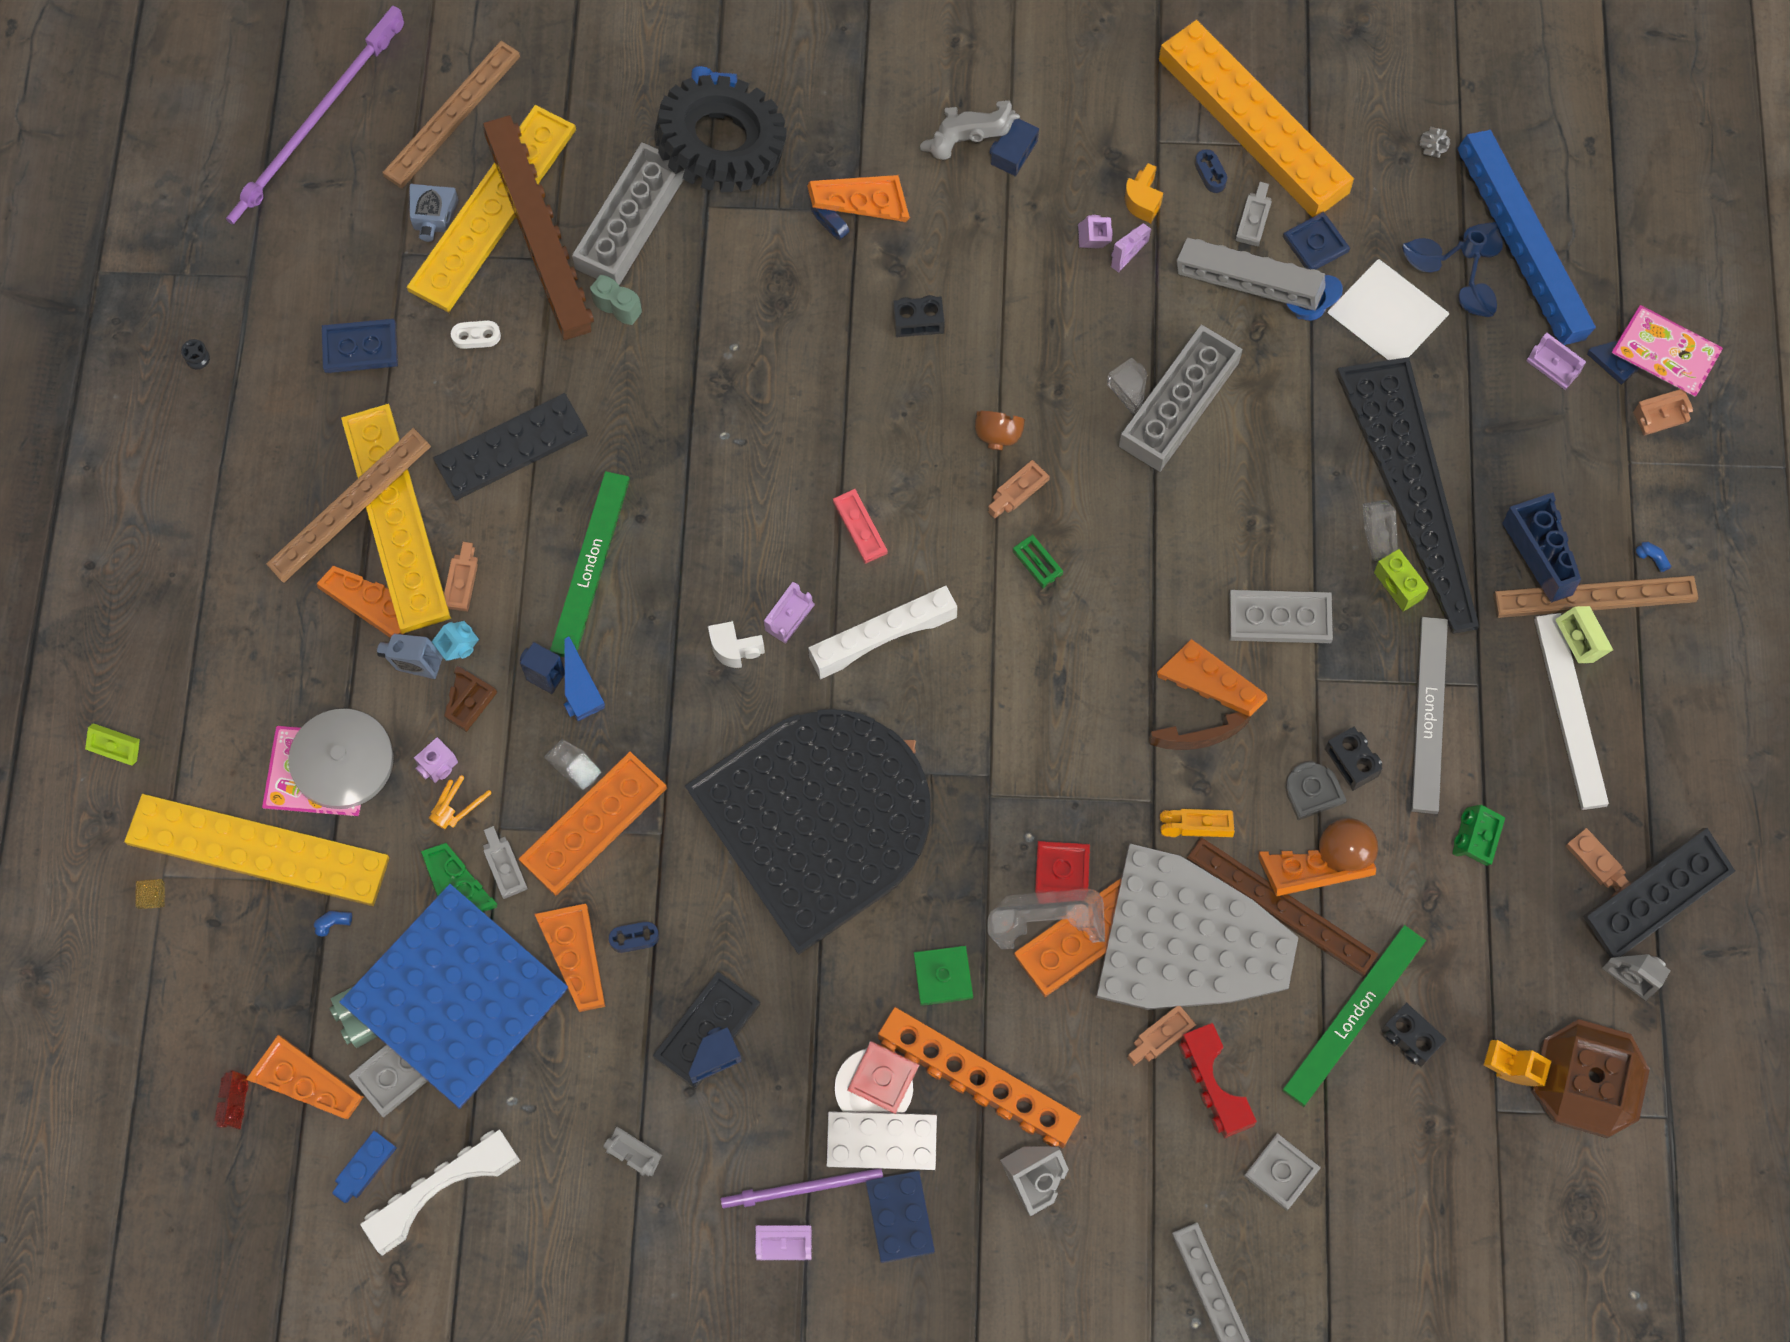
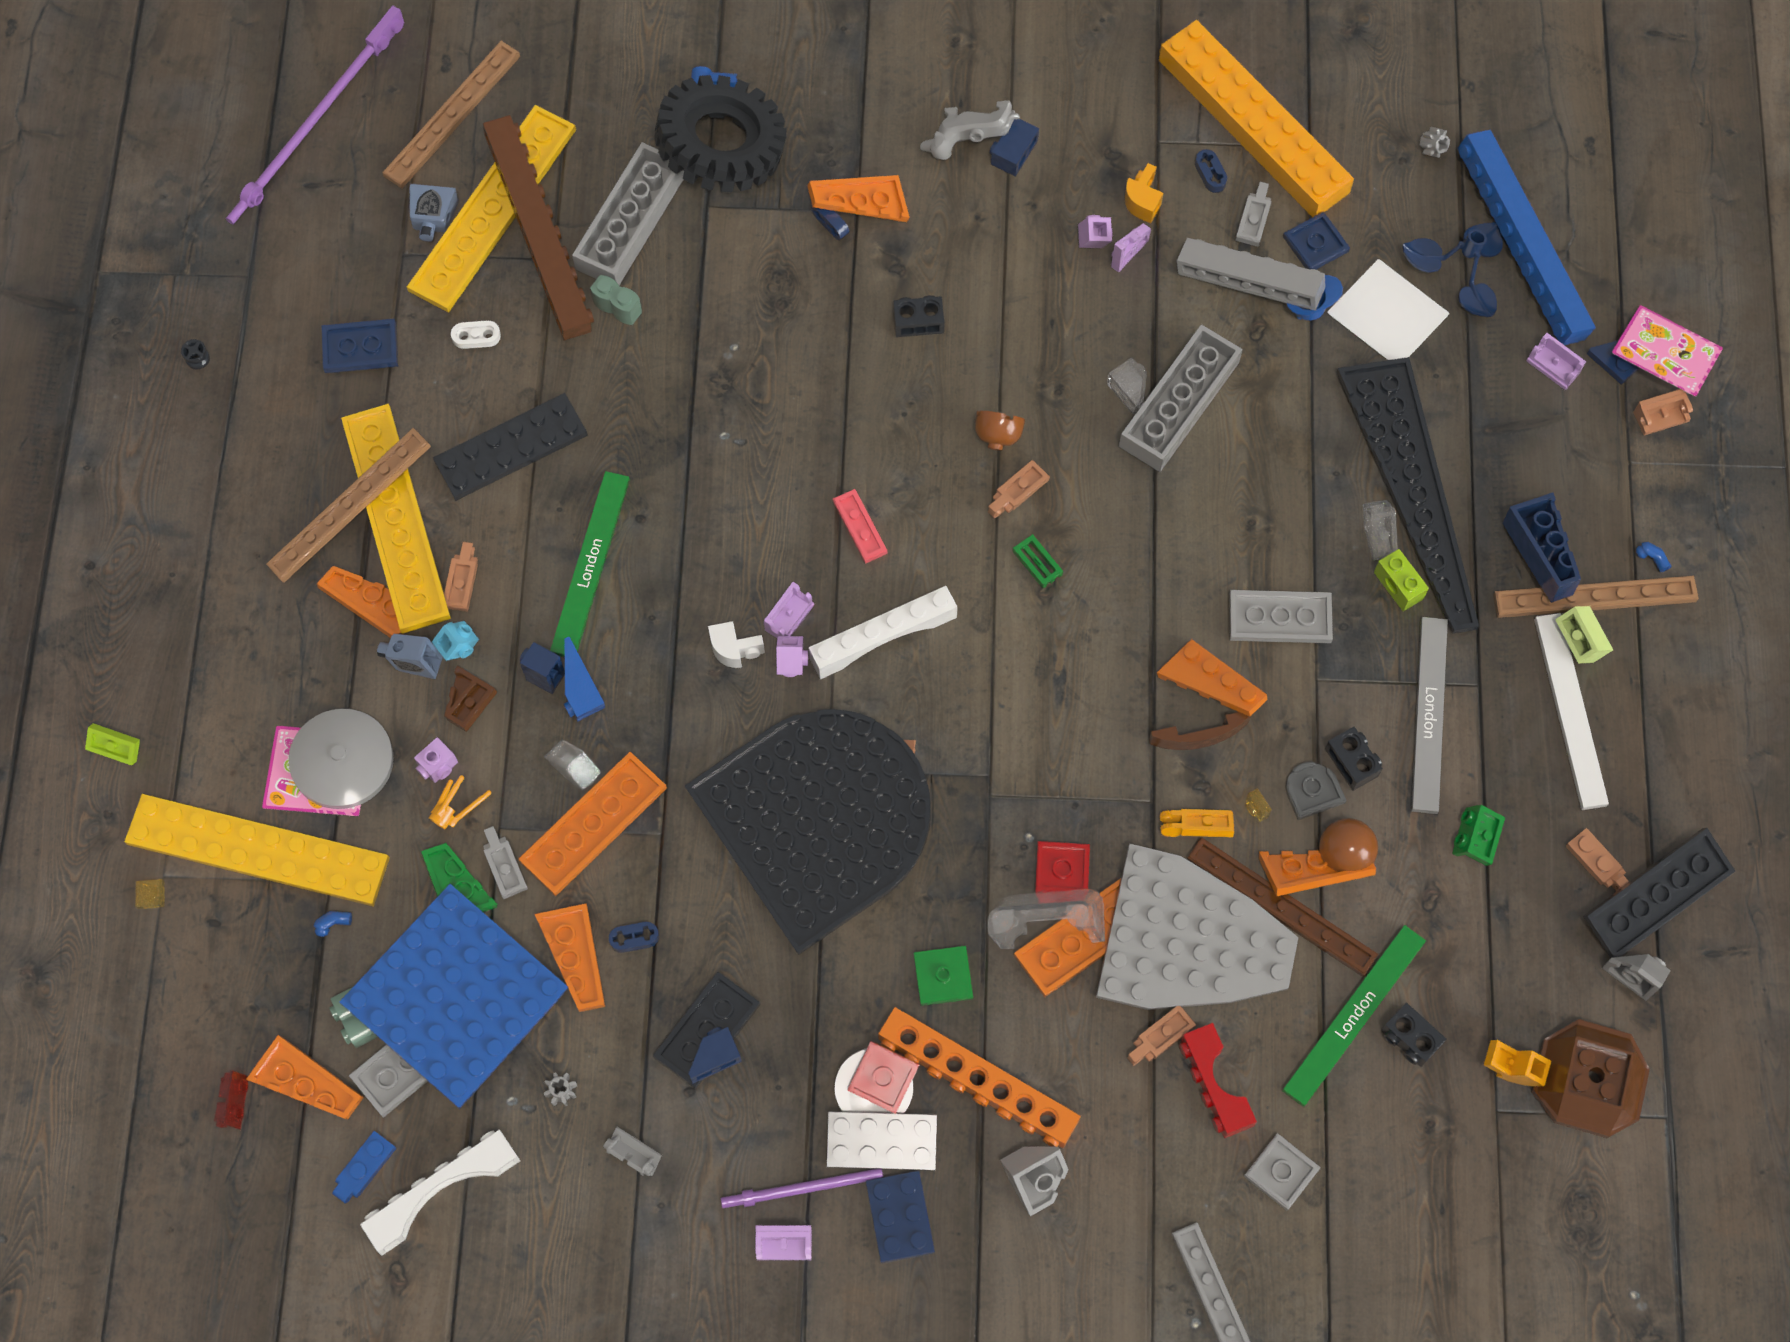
none -> light grey gear [544,1072,577,1106]
none -> lavender brick [777,636,808,677]
none -> clear yellow plate [1246,788,1272,822]

